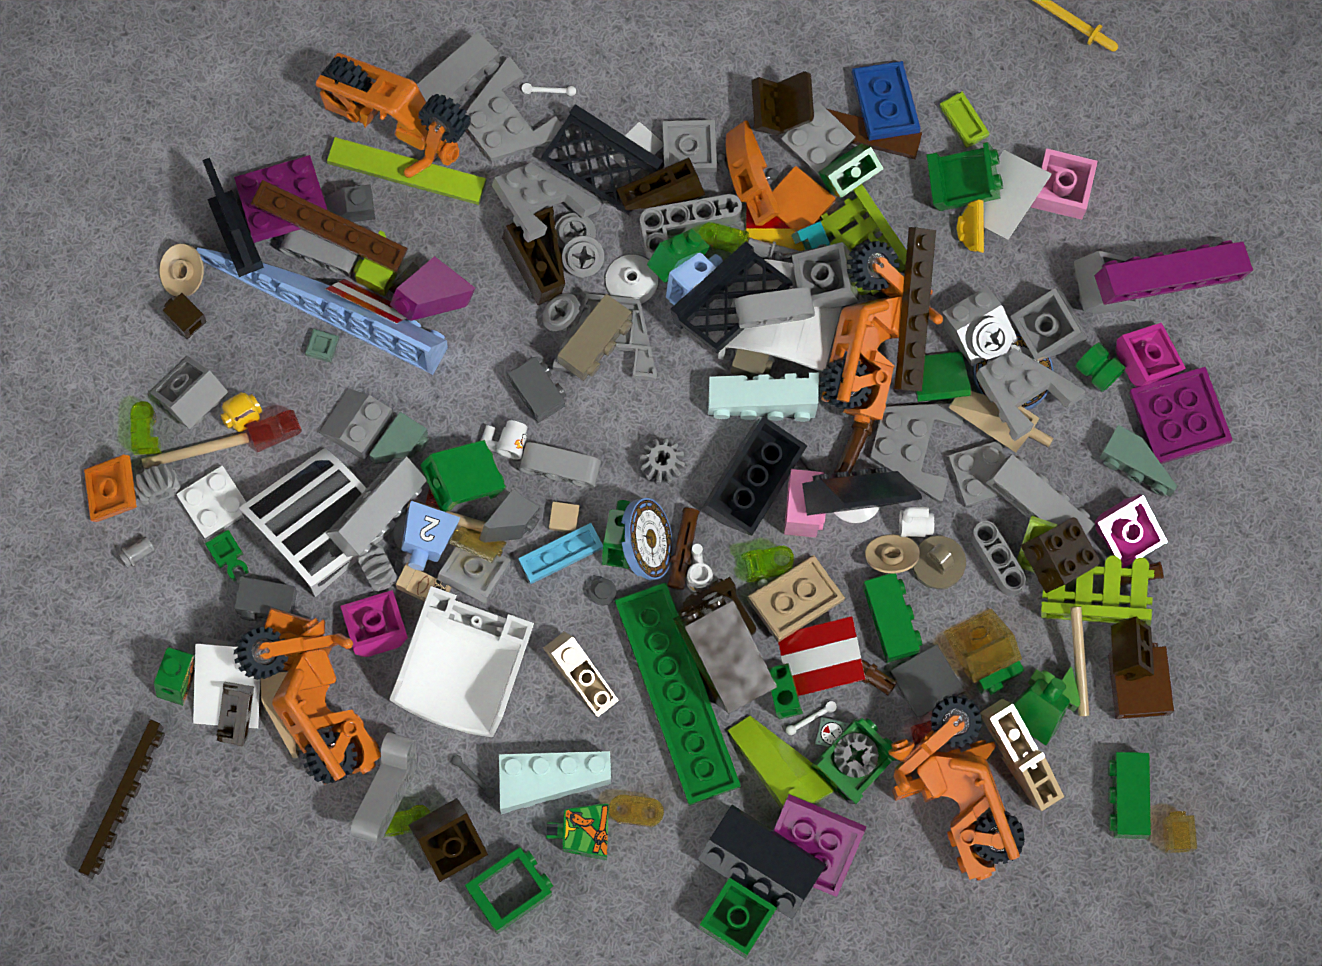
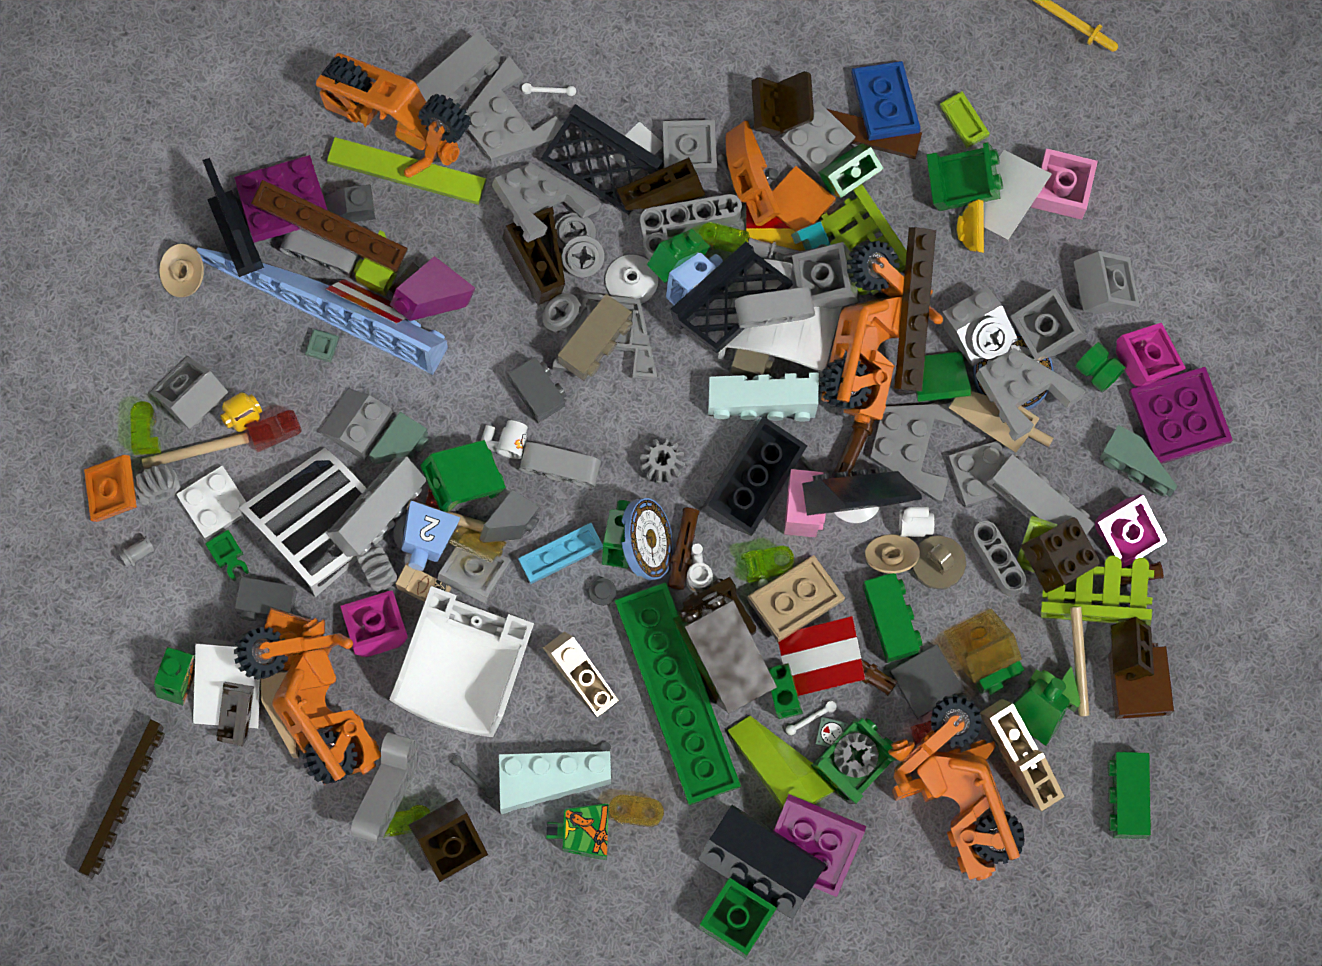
dark brown brick [162,293,207,339] -> none
green window [465,847,554,934] -> none
tan tile [549,502,580,533] -> none
magenta brick [1094,240,1253,305] -> none
clear yellow brick [1162,811,1197,853] -> none
none -> dark grey hinge [554,742,611,753]

